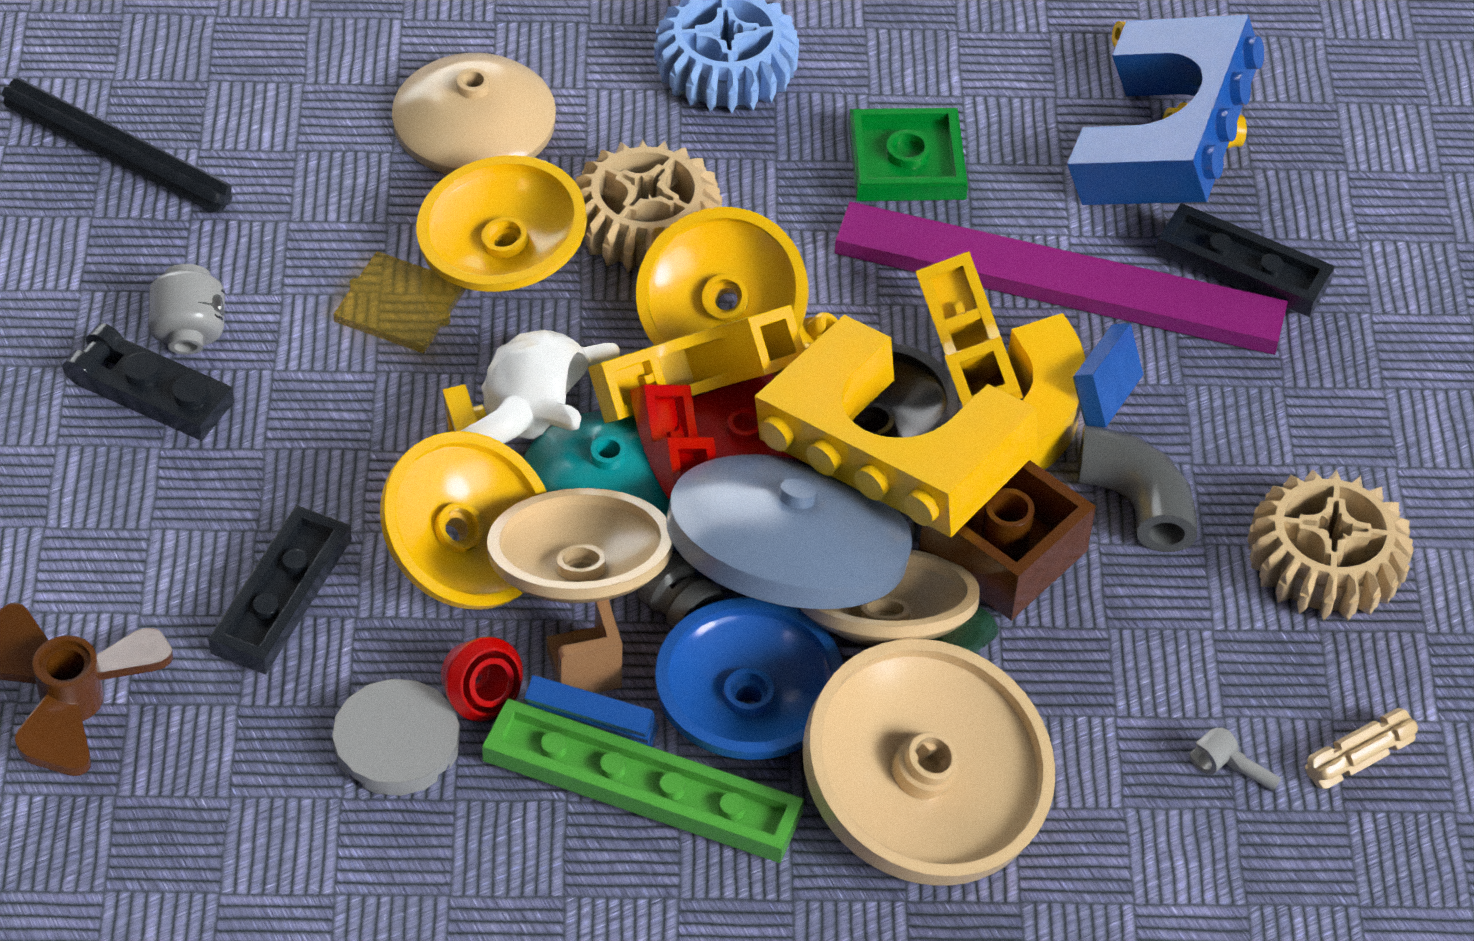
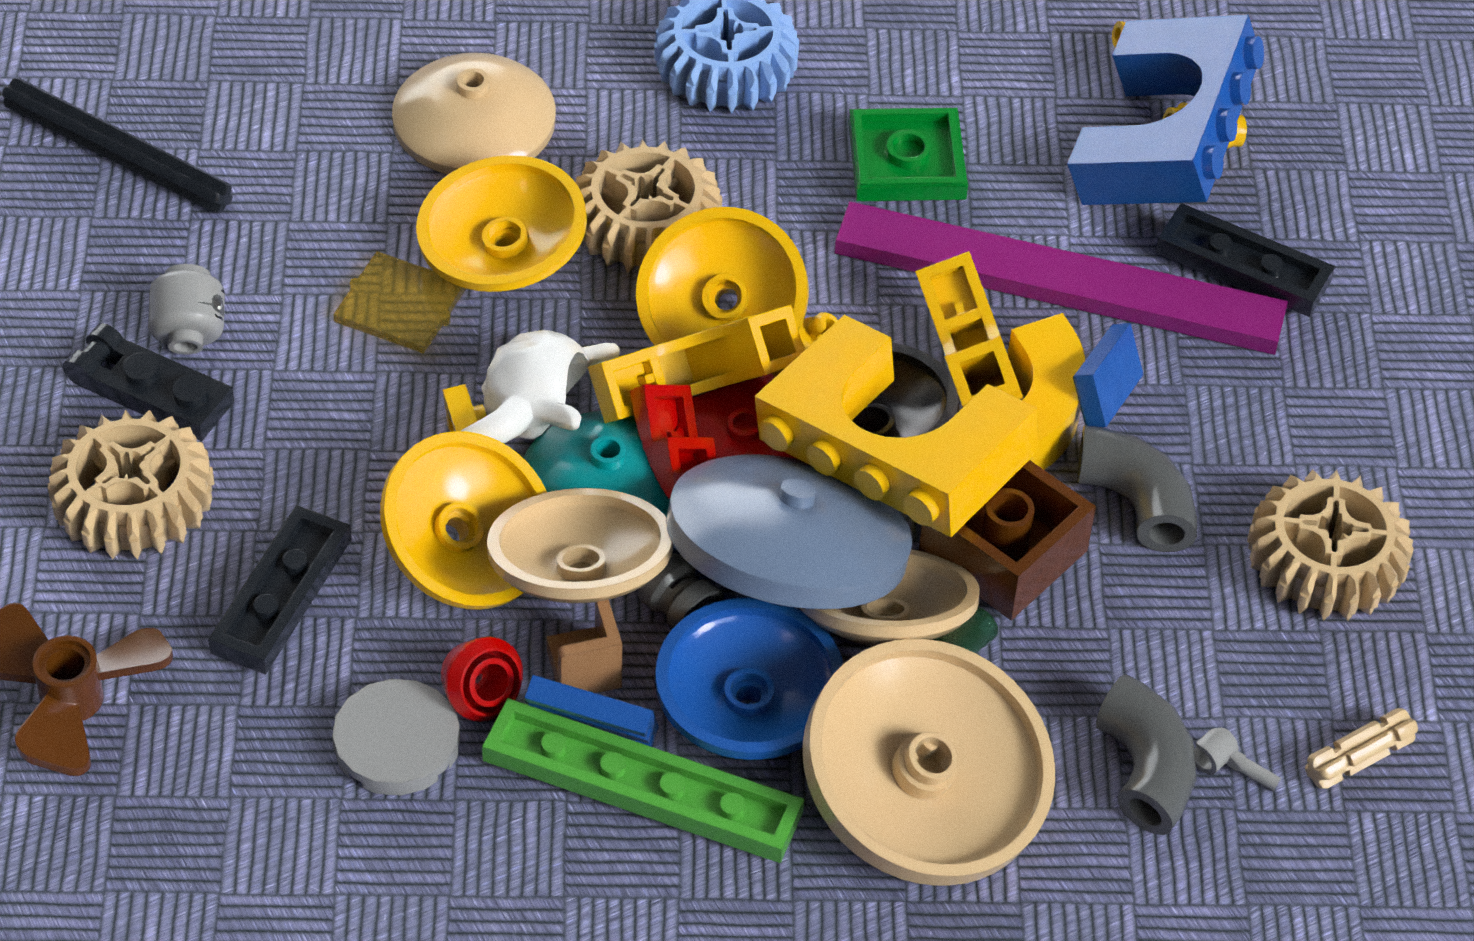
none -> tan gear [48,409,214,560]
none -> dark grey cylinder [1096,674,1197,835]

